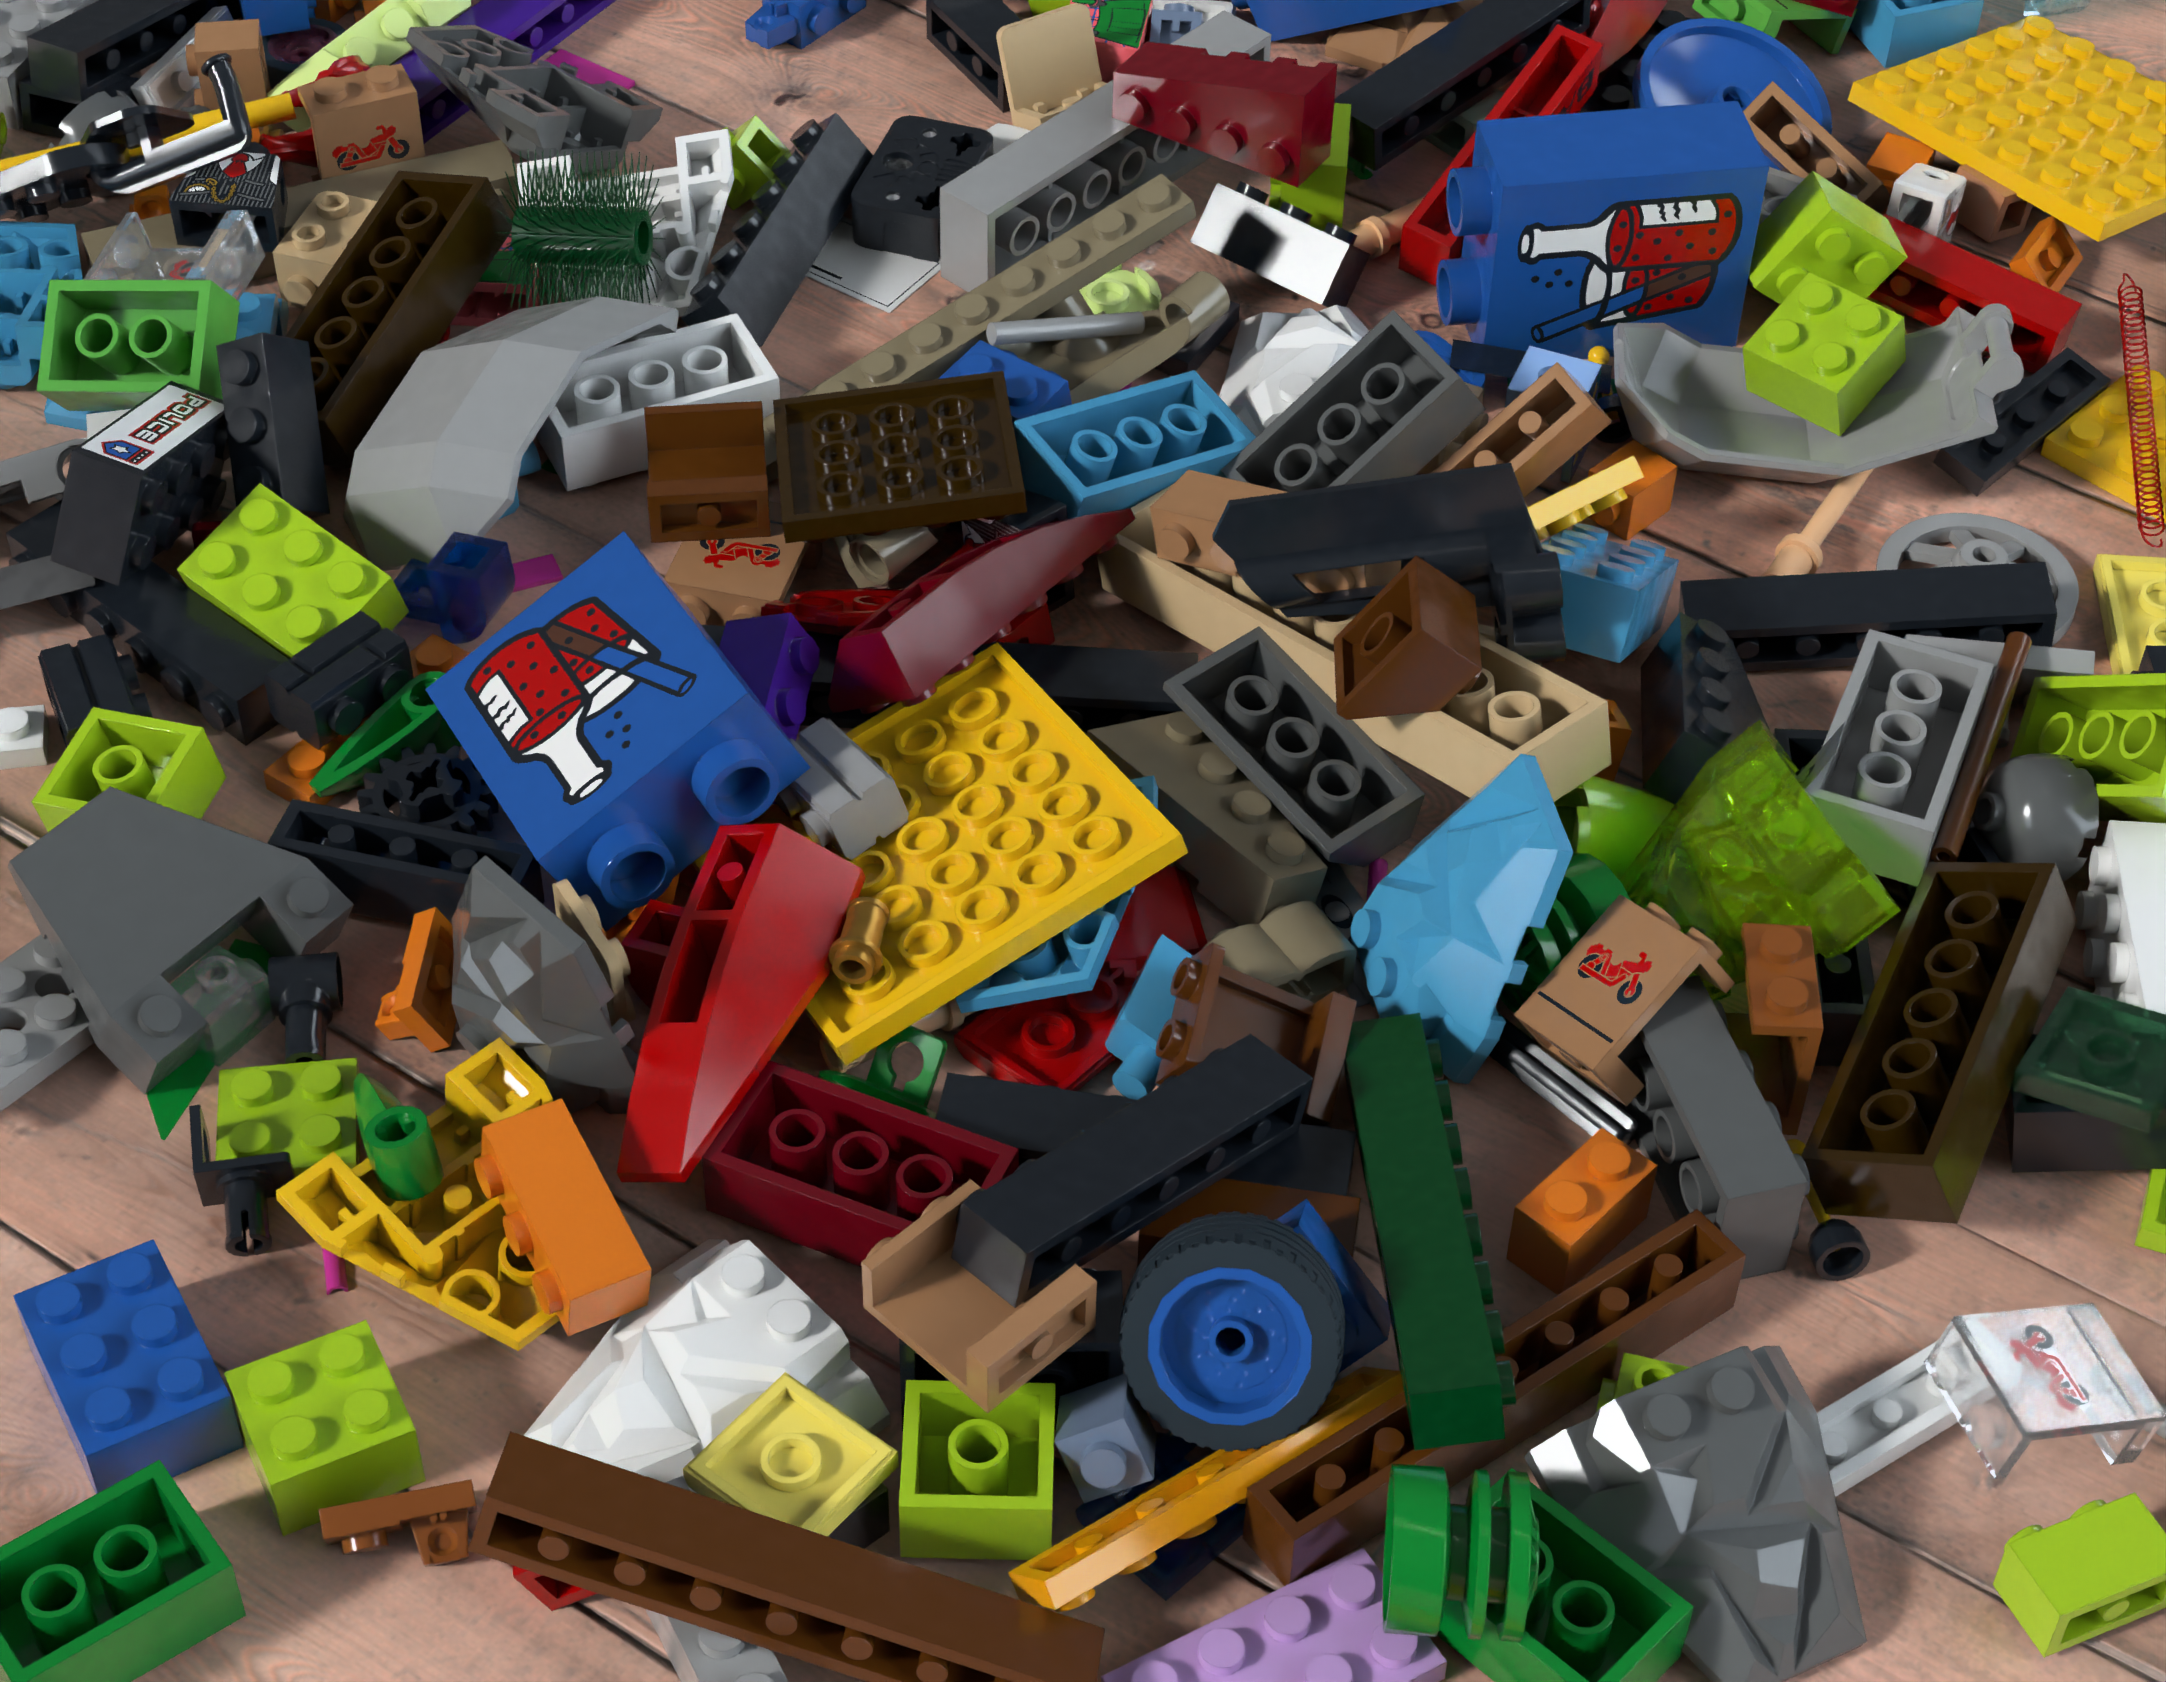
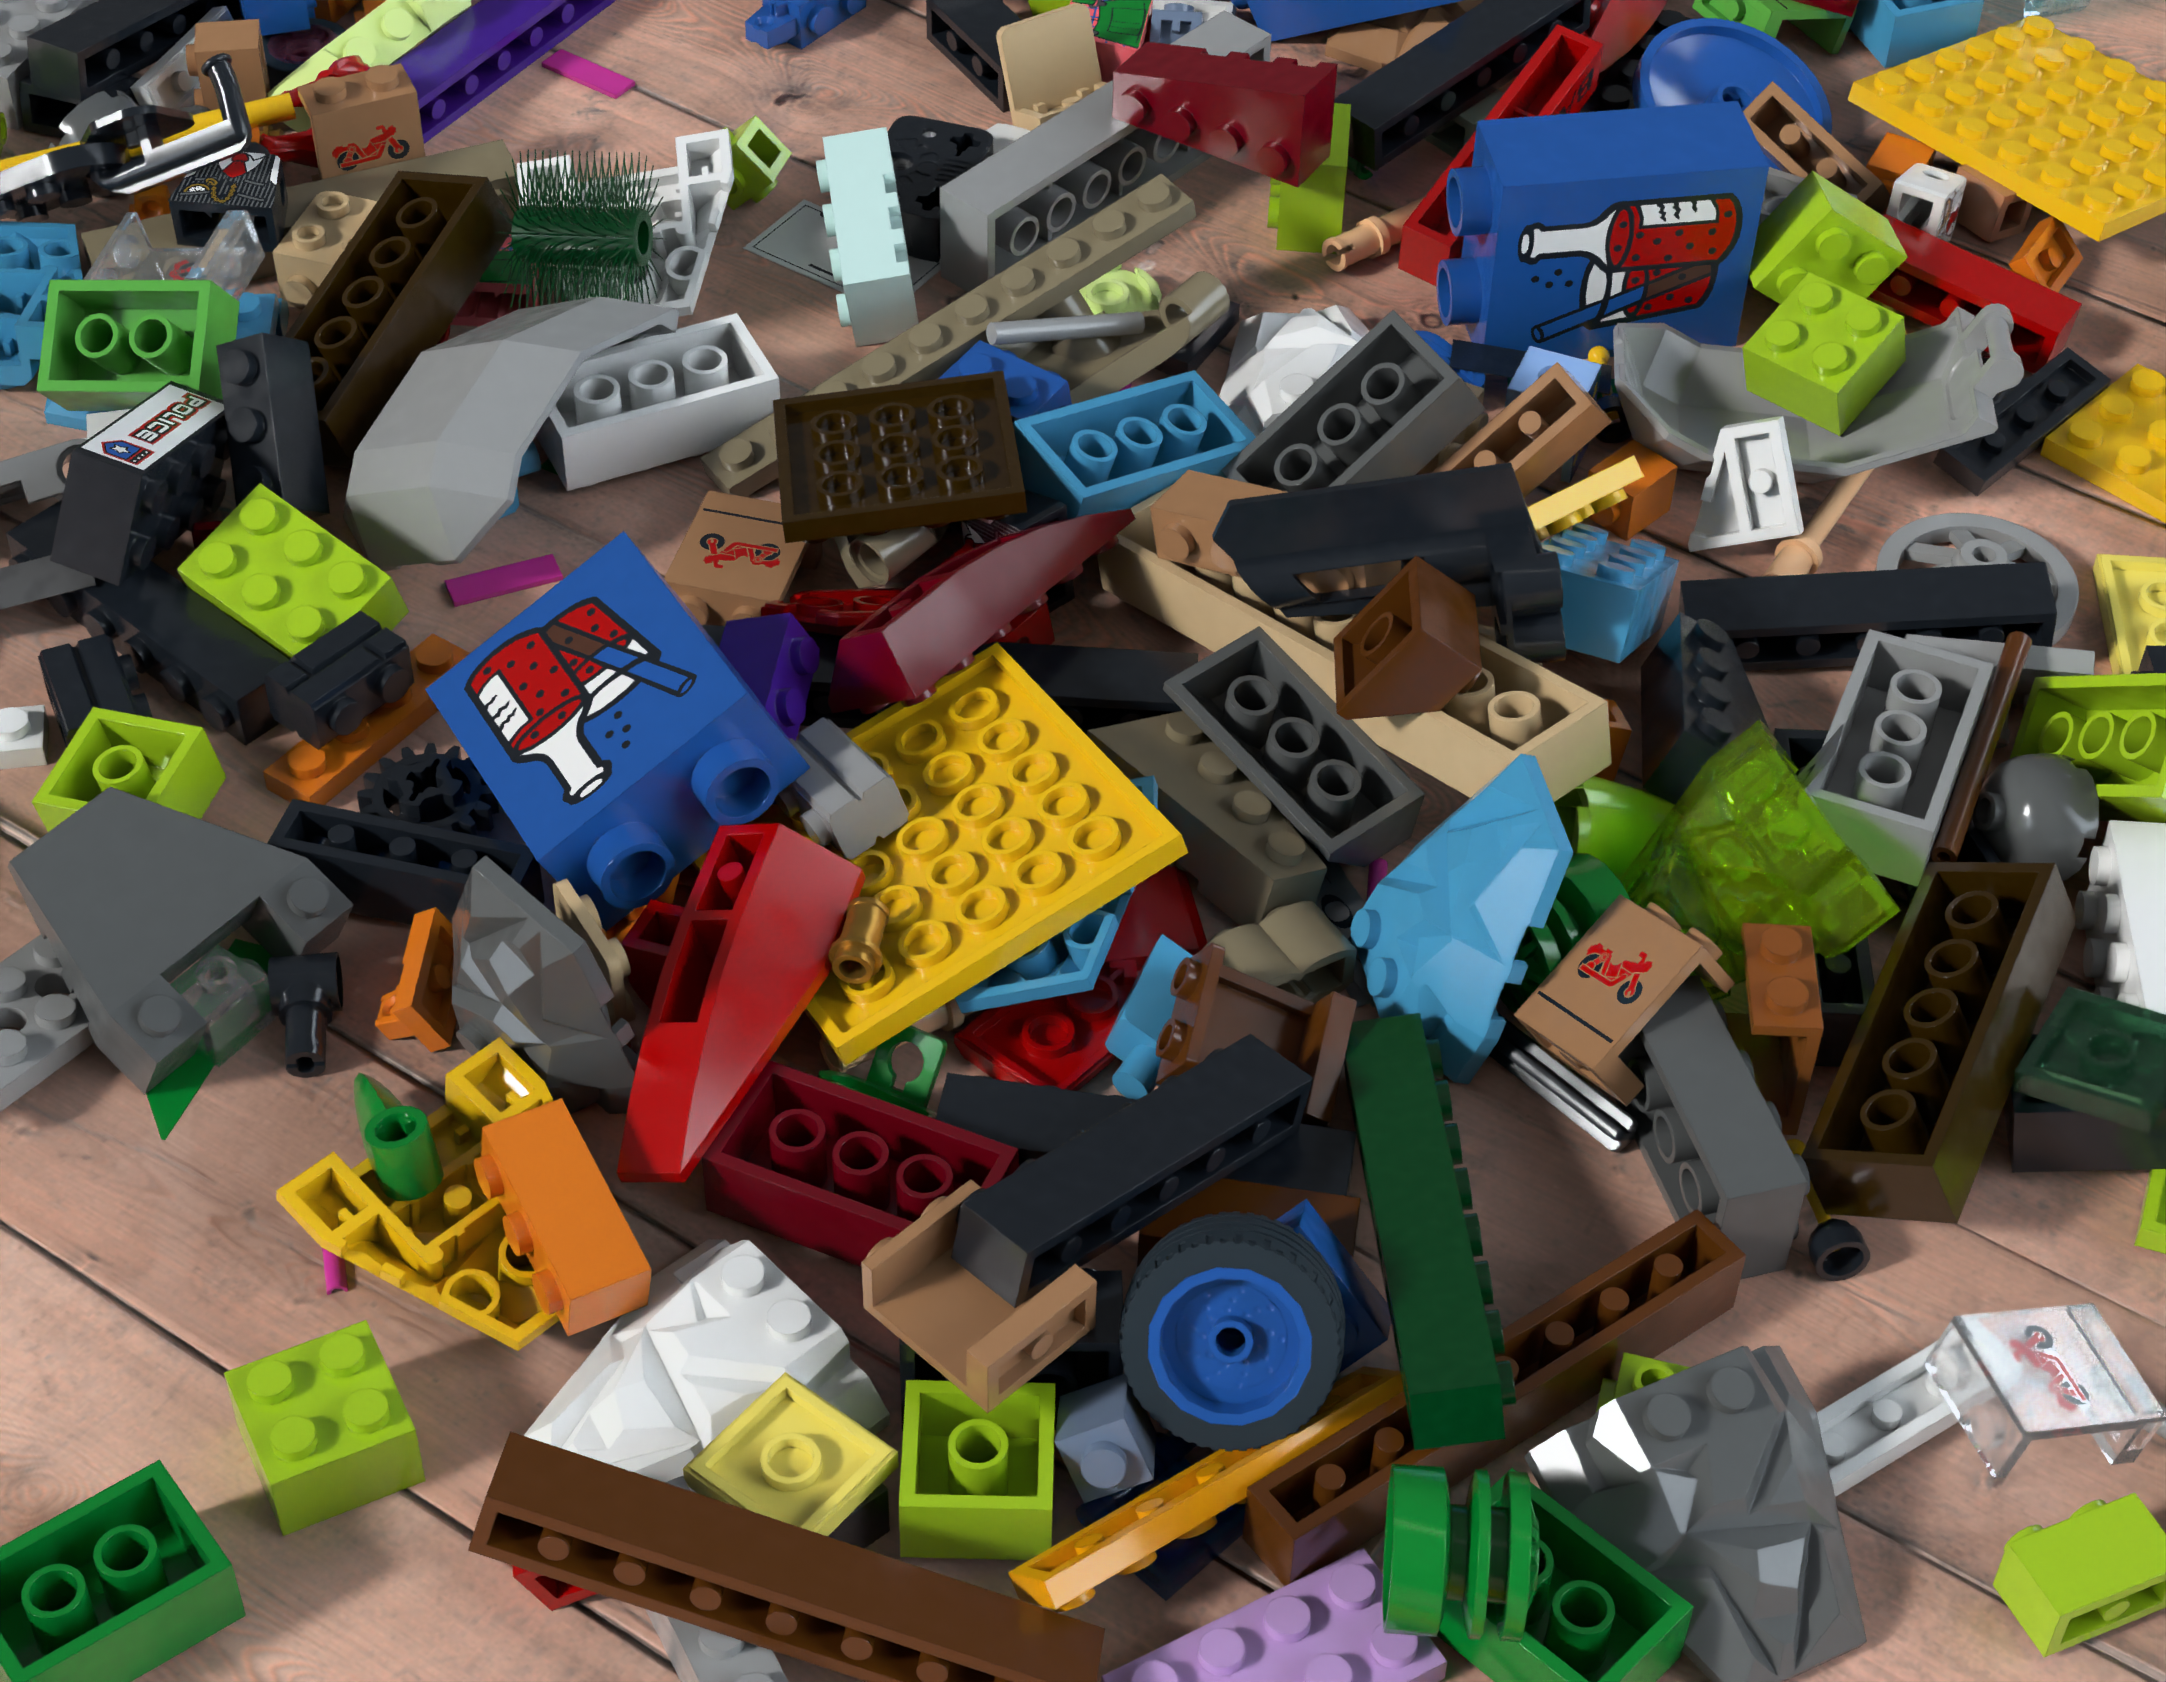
blue brick [13,1239,244,1494] -> none
black bracket [189,1105,296,1257] -> none
lime plate [215,1057,360,1177] -> none
green piece [309,671,462,798] -> none
dark orange hinge [318,1479,478,1567] -> none
clear blue brick [394,532,515,644] -> none
dark grey wedge [406,25,663,175] -> none
reddish brown panel [644,401,771,543] -> none
black brick [681,113,873,348] -> none
brick [1190,181,1371,307] -> none
orange brick [1506,1128,1658,1295] -> none
red piece [2117,273,2165,548] -> none
none -> light aqua wedge [816,127,919,347]
none -> white wing [1688,416,1804,552]

